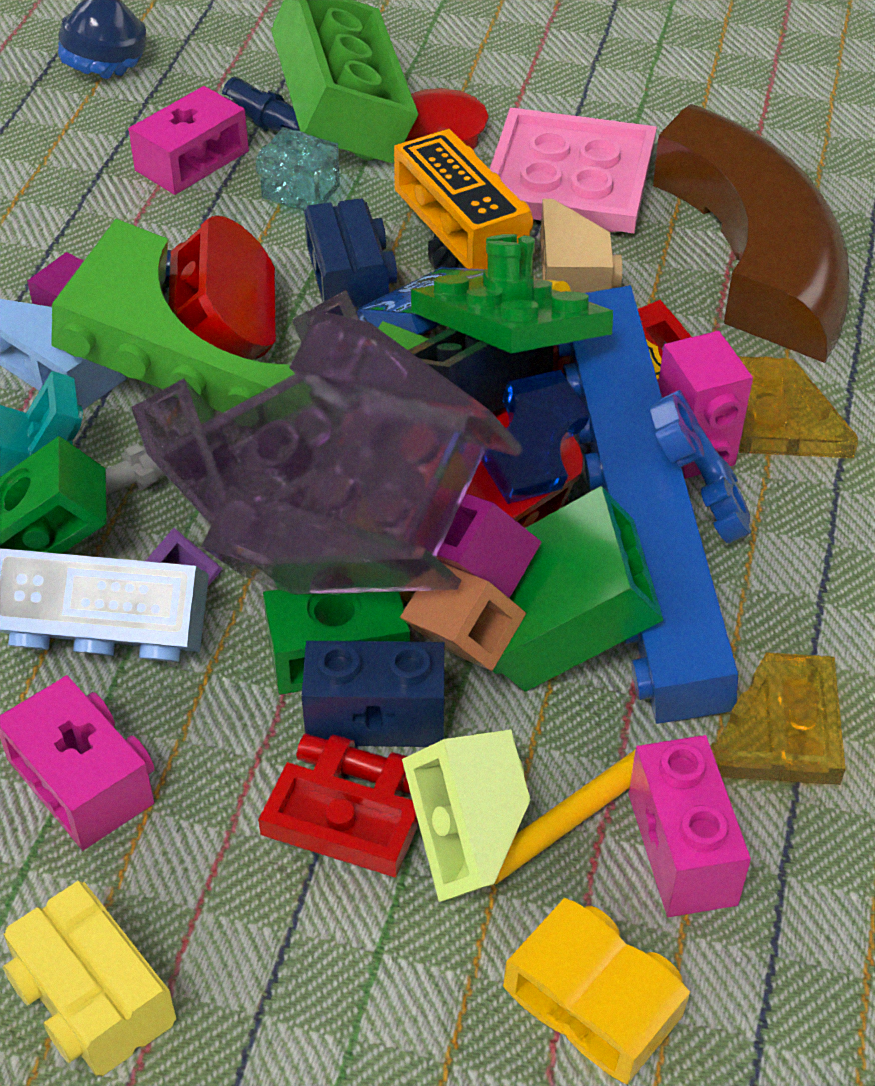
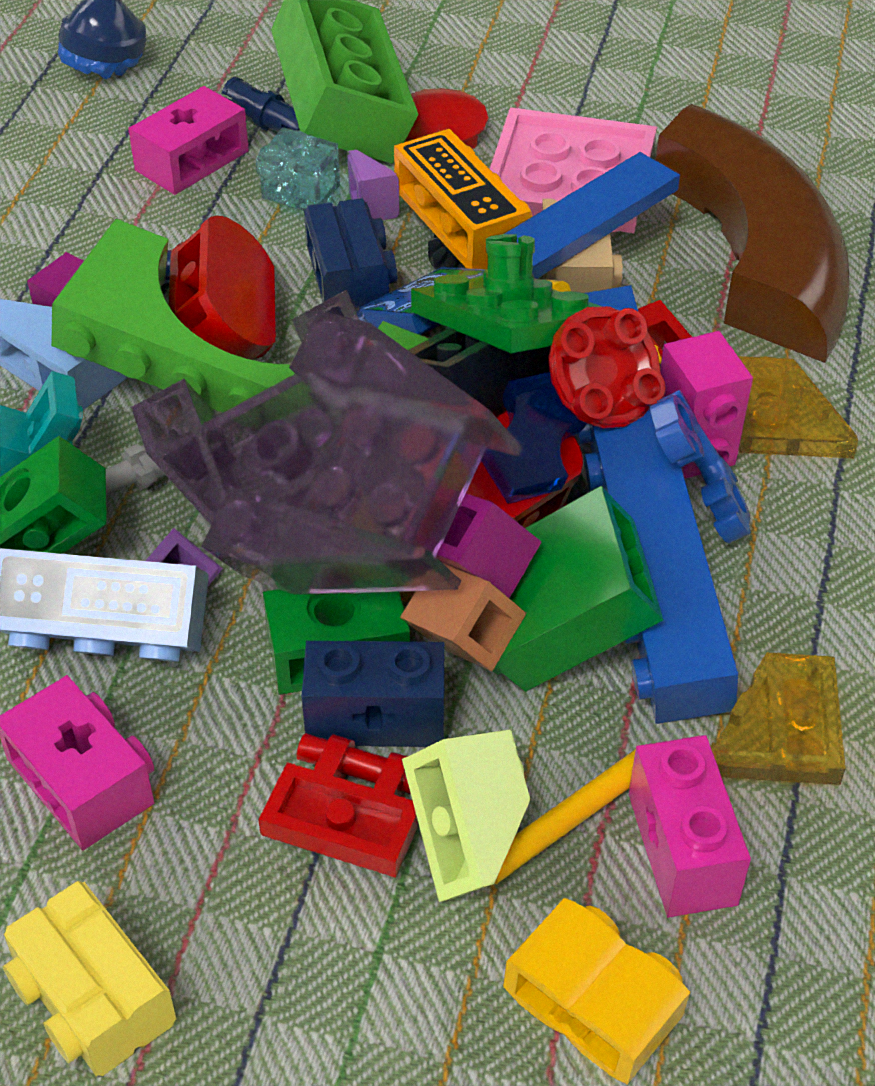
none -> medium lavender slope [347,150,399,220]
none -> blue tile [505,152,680,279]
none -> red dish [548,306,666,428]

